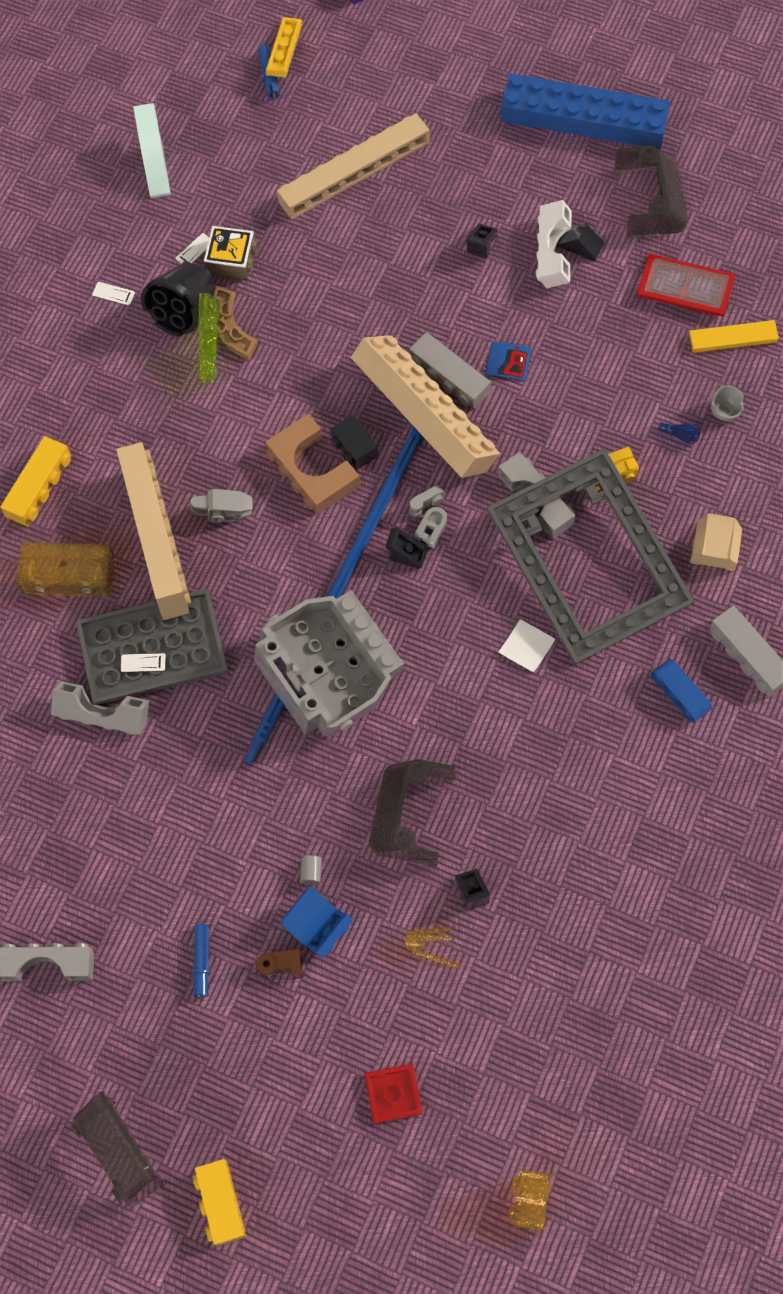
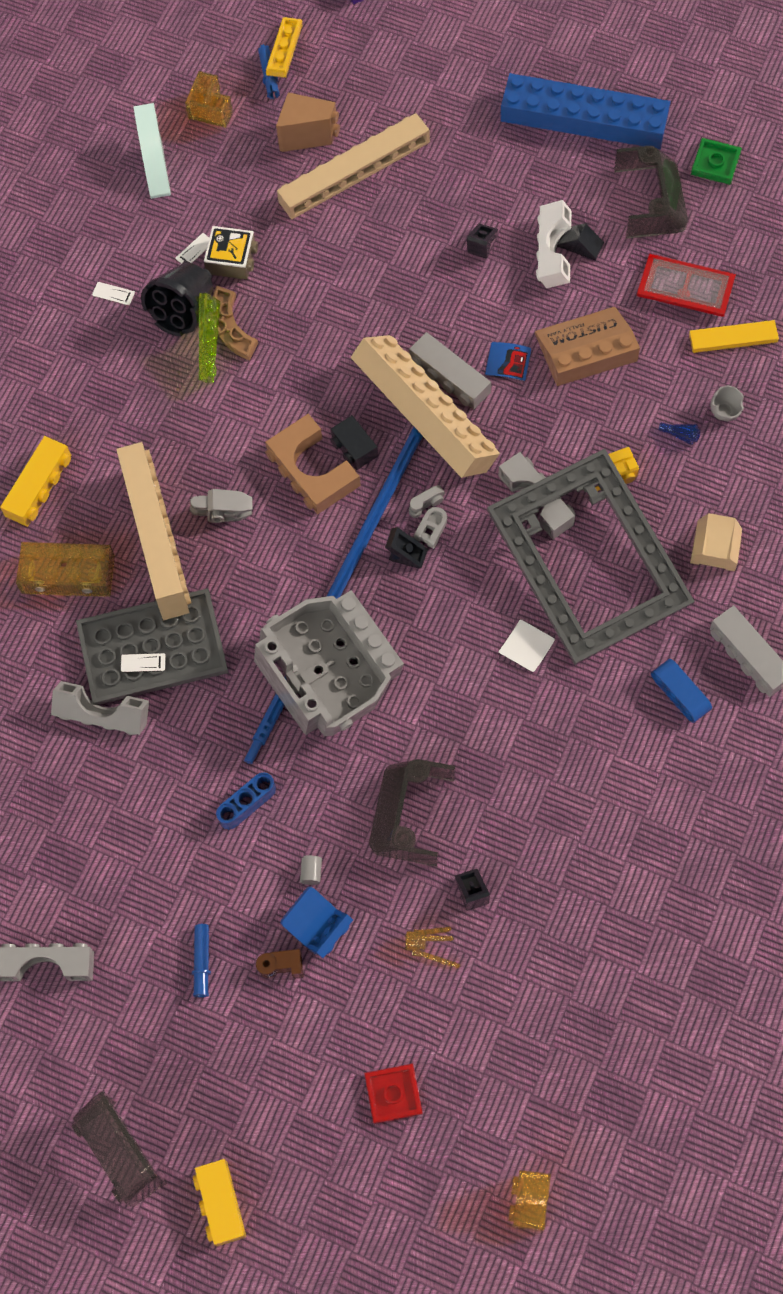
none -> clear yellow brick [185,71,233,128]
none -> blue beam [216,772,276,830]
none -> medium nougat slope [276,92,340,152]
none -> medium nougat slope [535,307,640,386]
none -> green tile [690,138,742,185]

